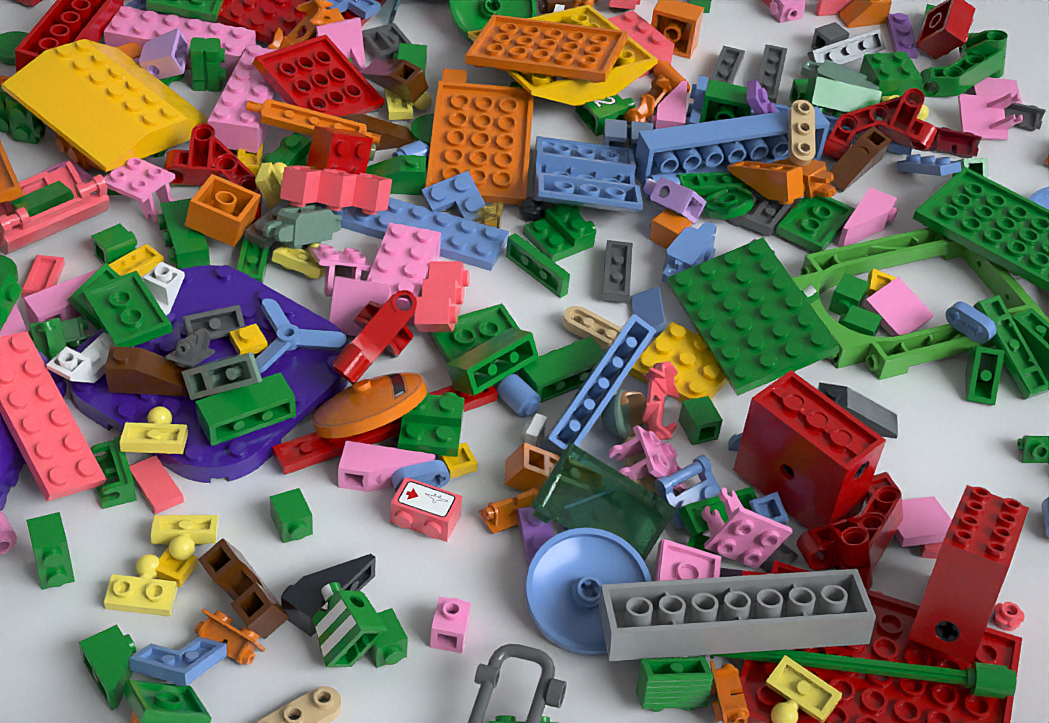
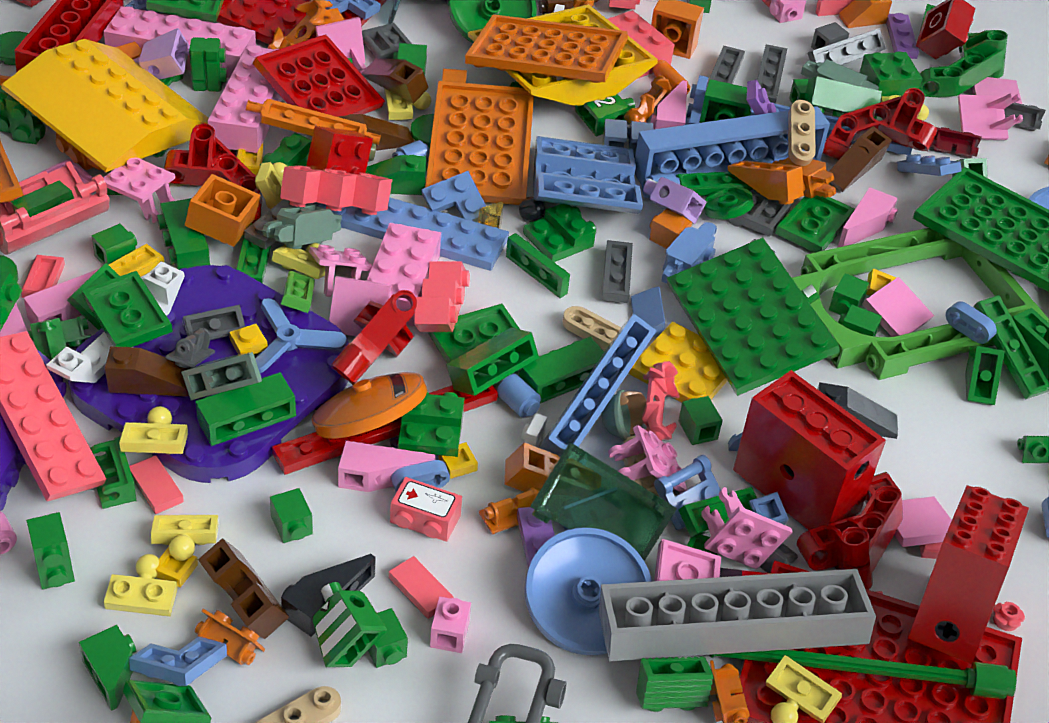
none -> bright green tile [281,271,315,313]
none -> coral tile [388,556,454,619]

